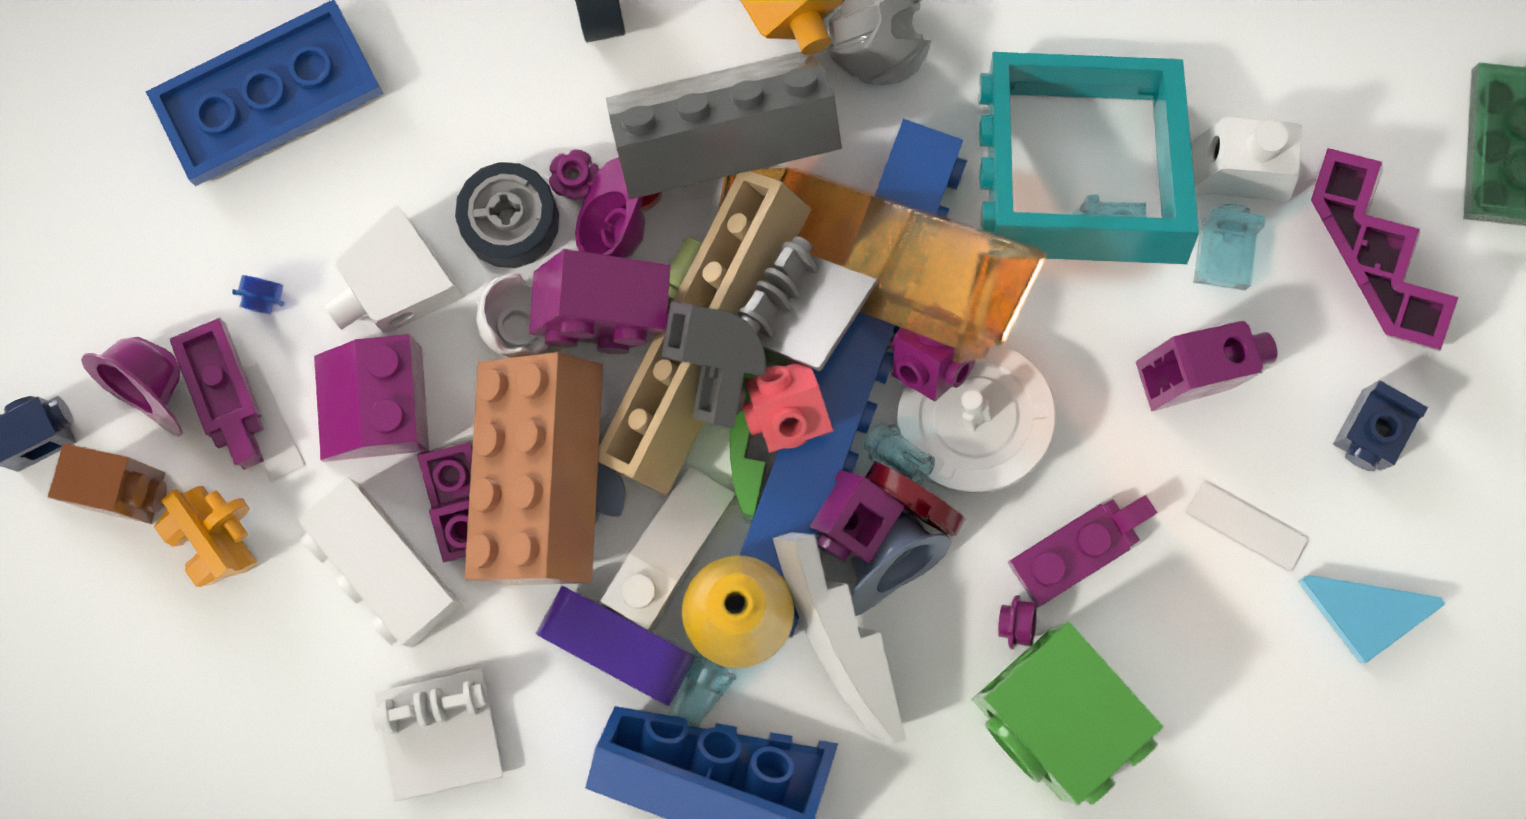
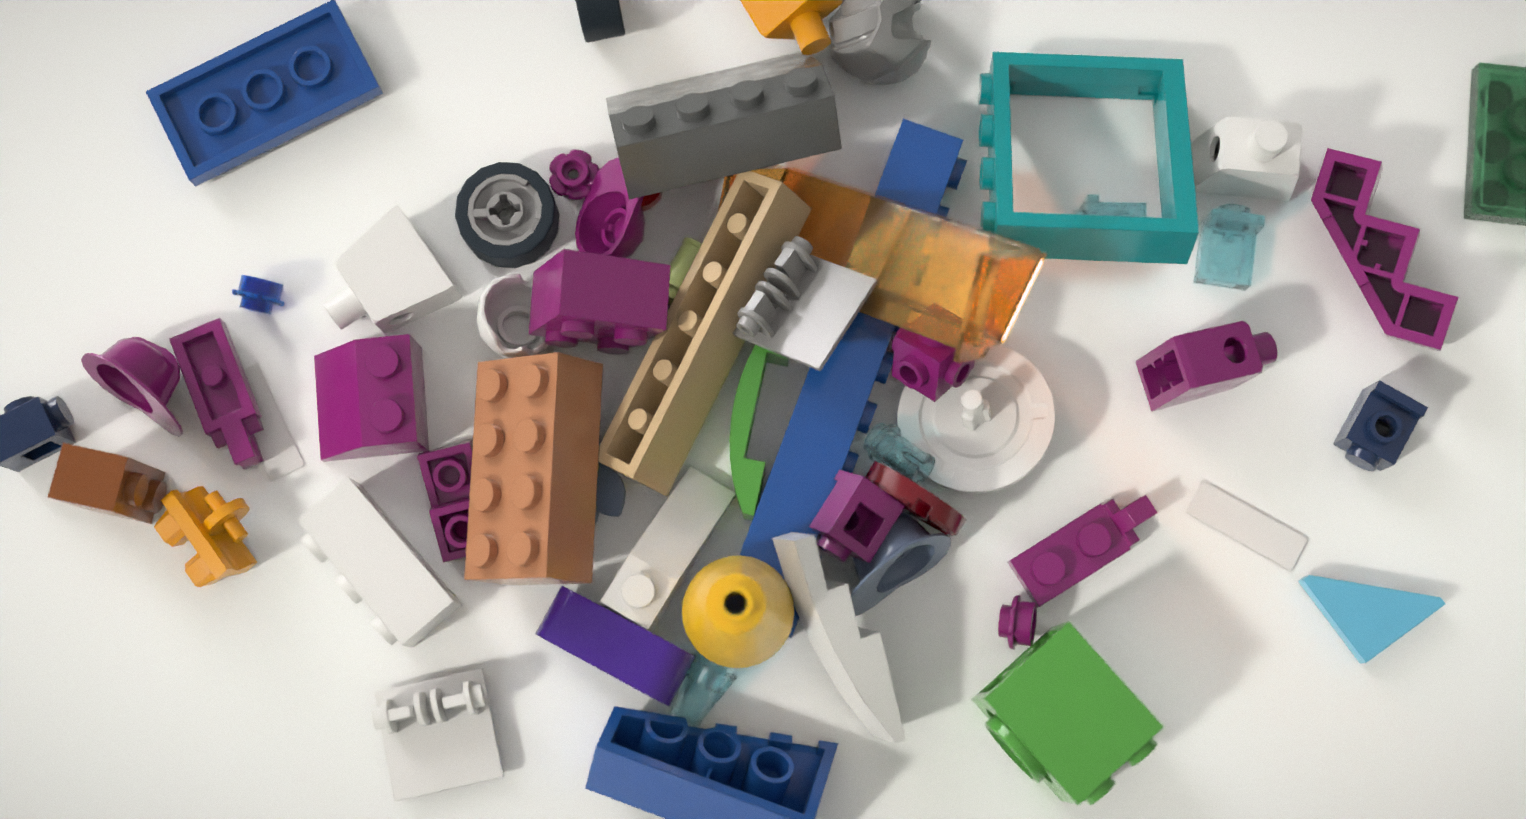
dark grey brick [661,301,765,428] -> none
coral brick [742,362,833,453] -> none

